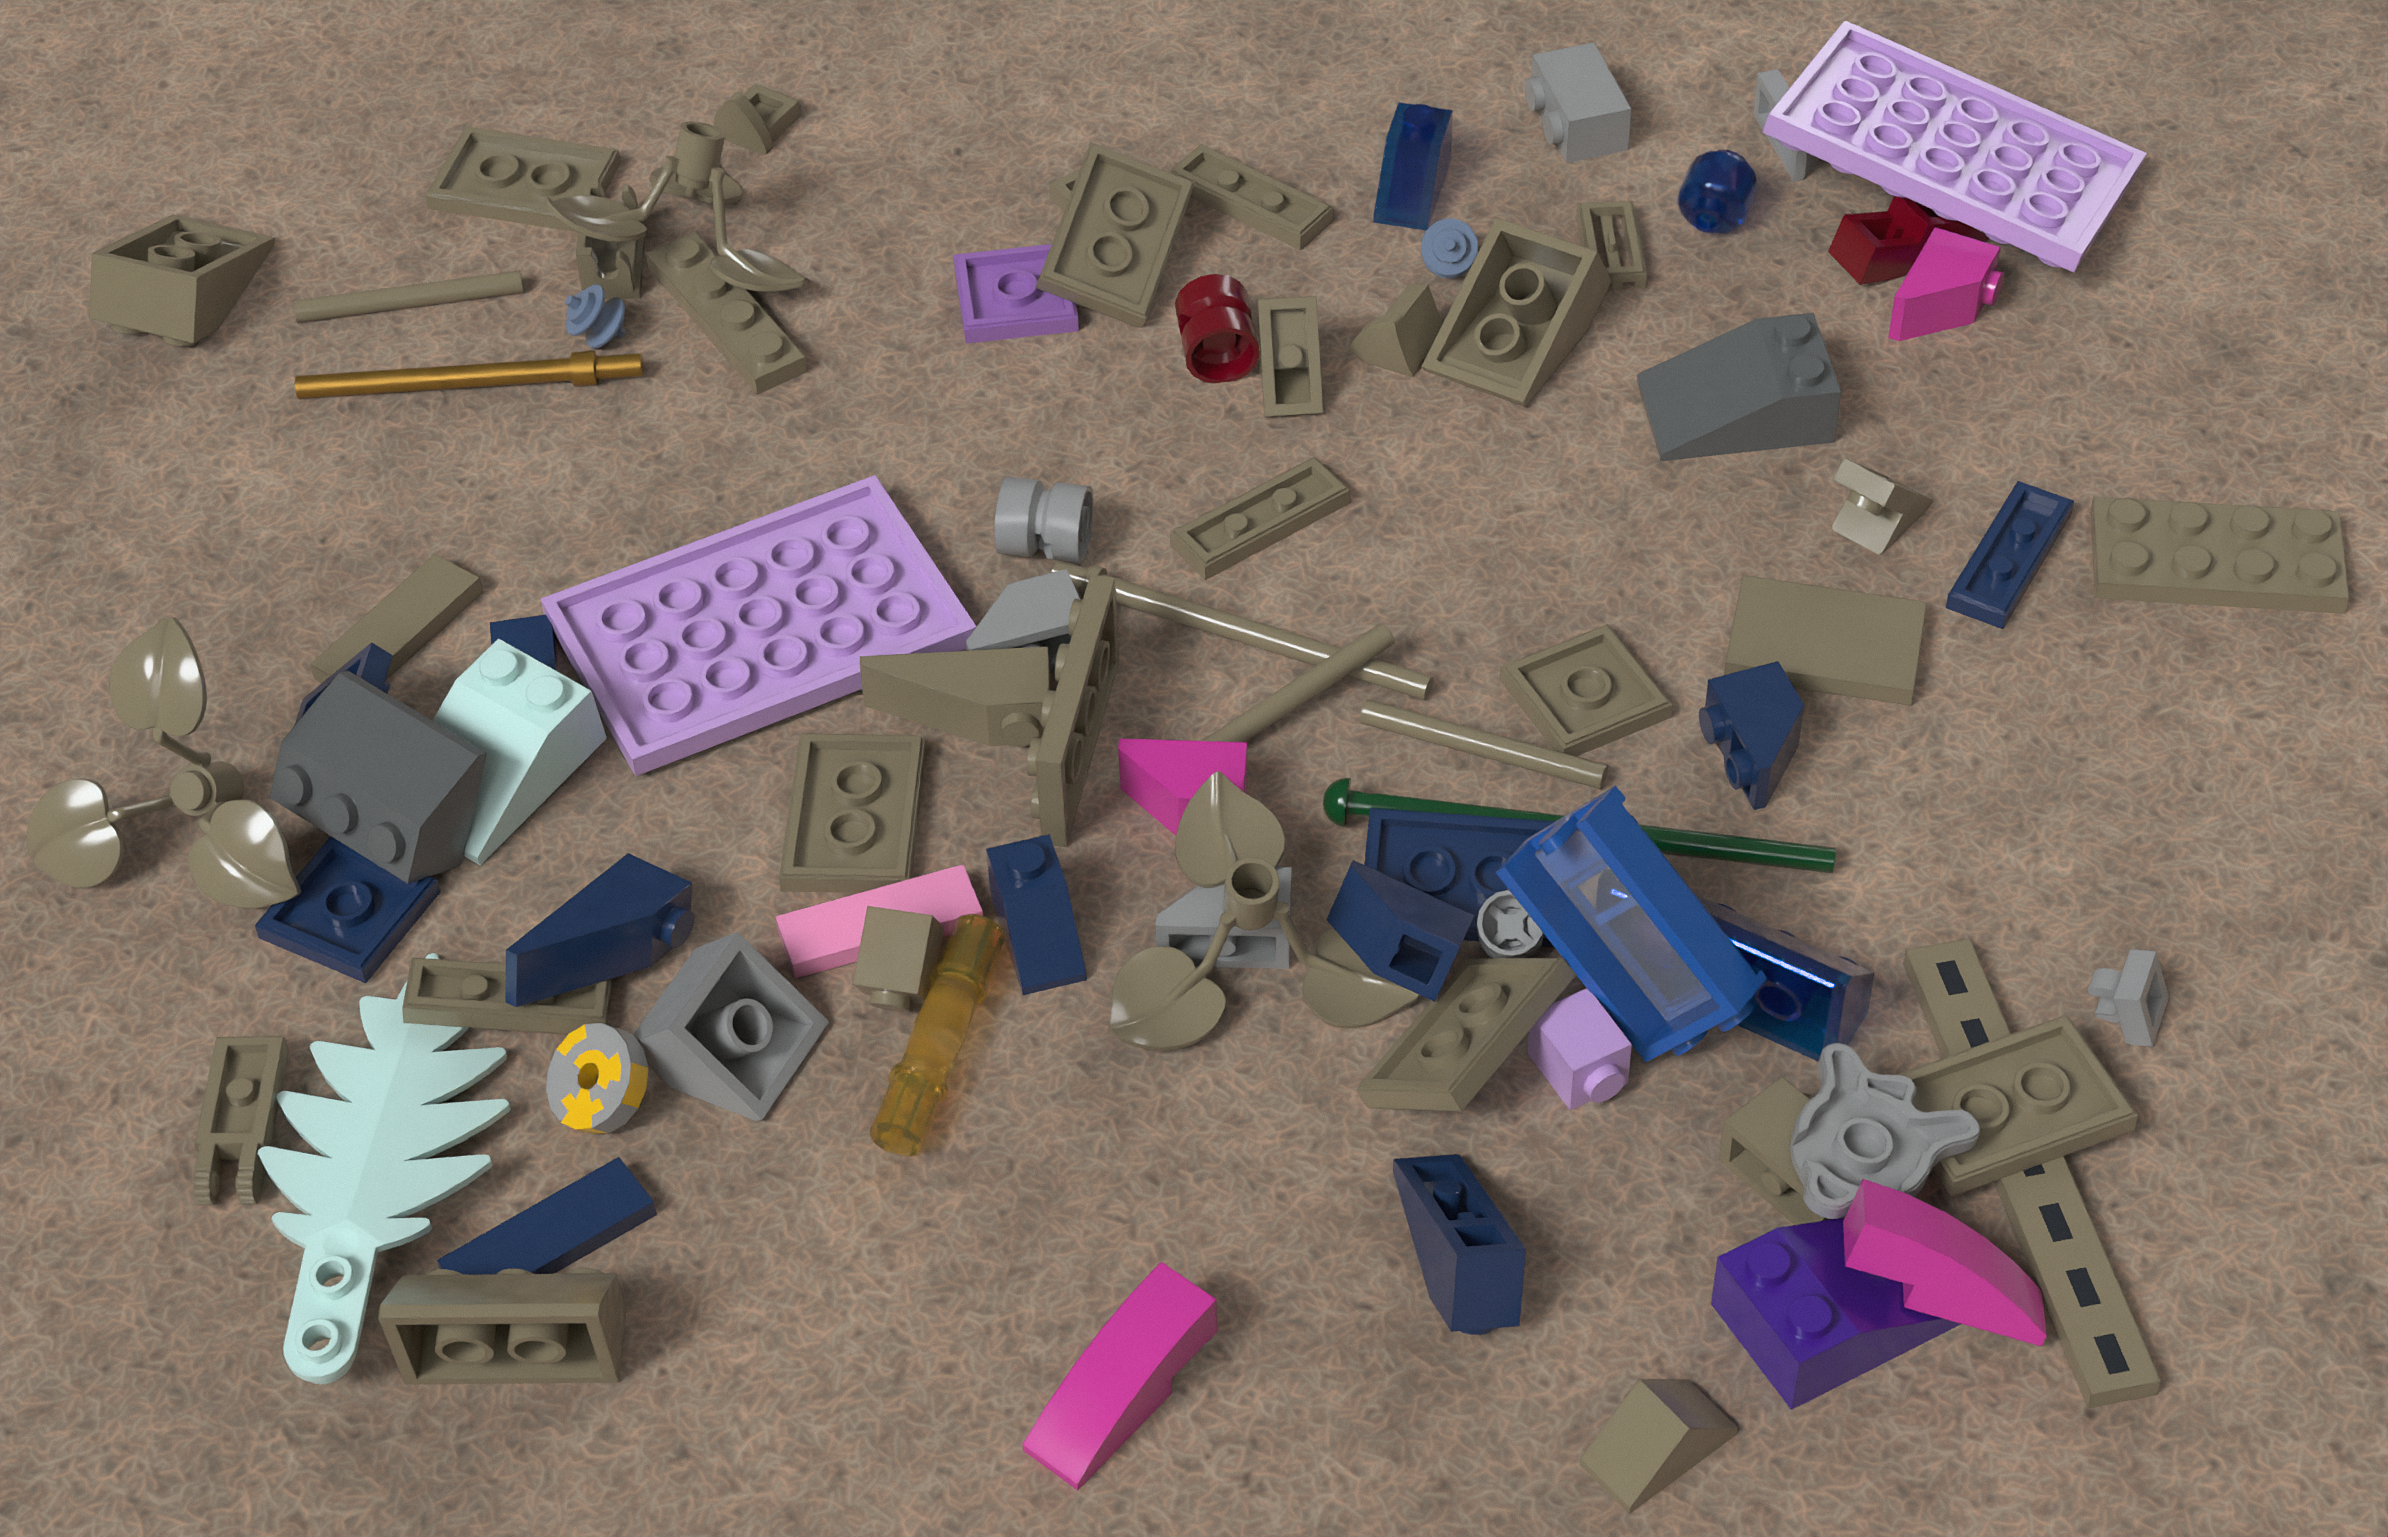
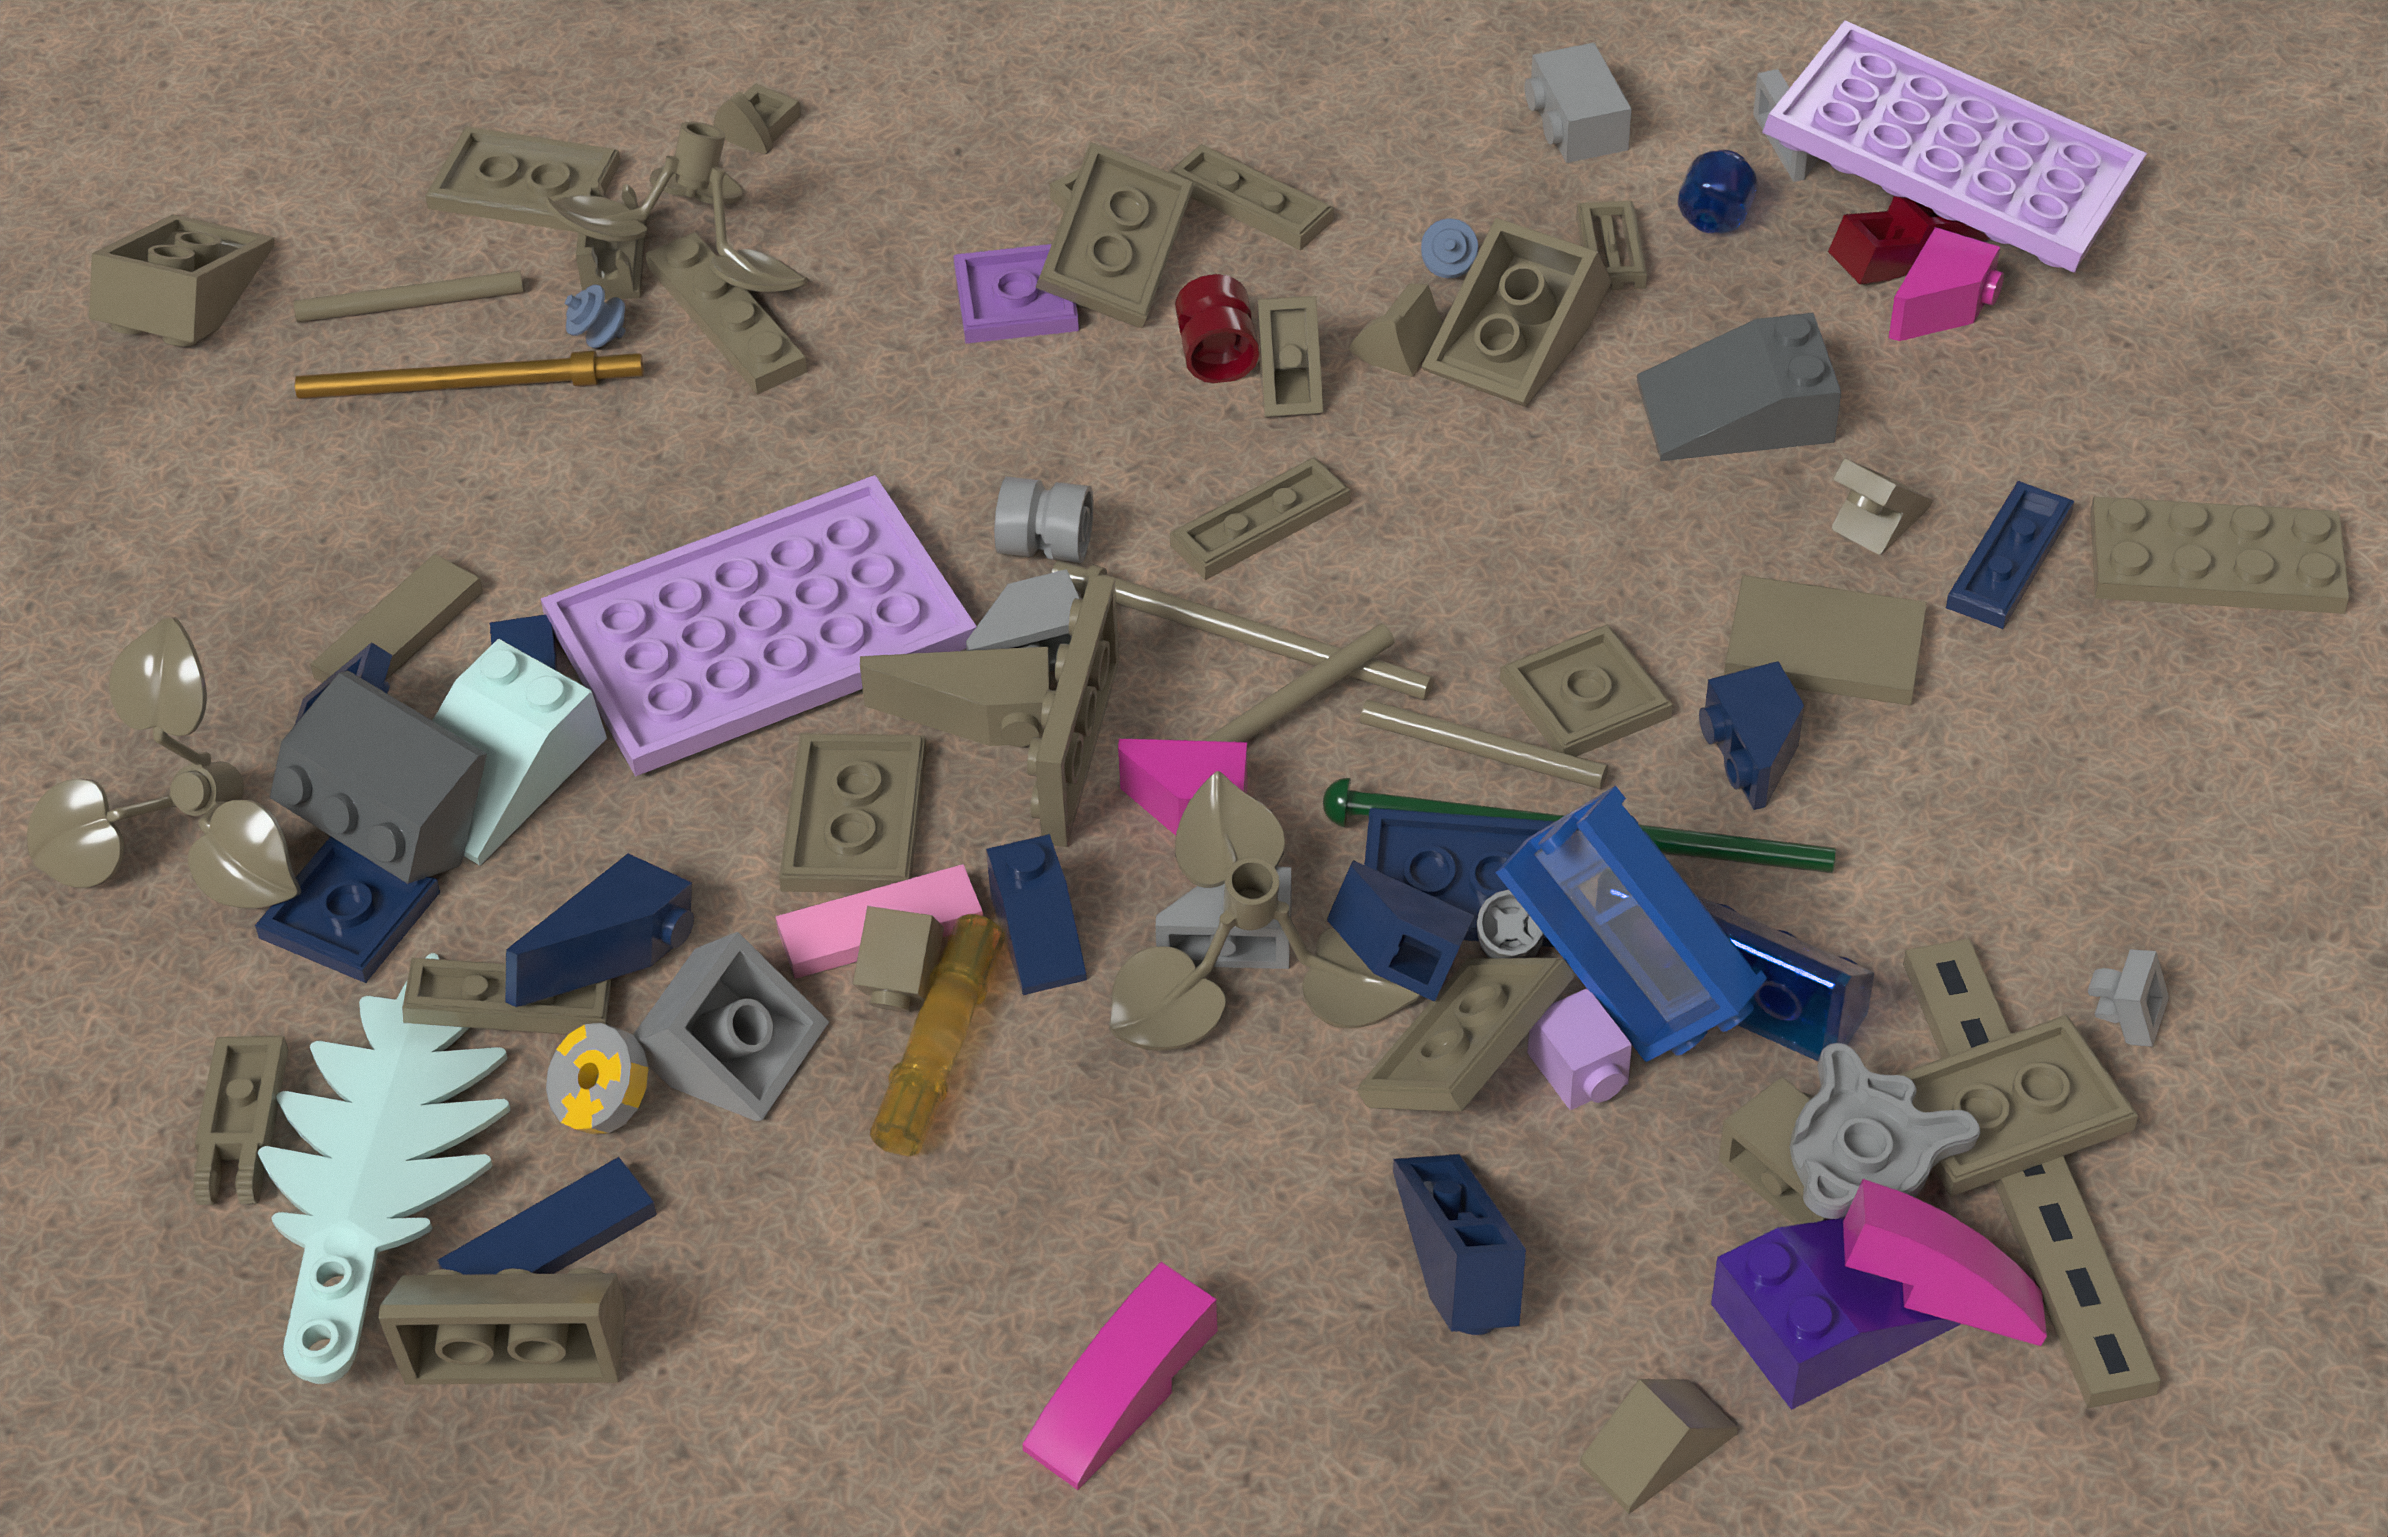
clear blue slope [1373,102,1453,231] -> none

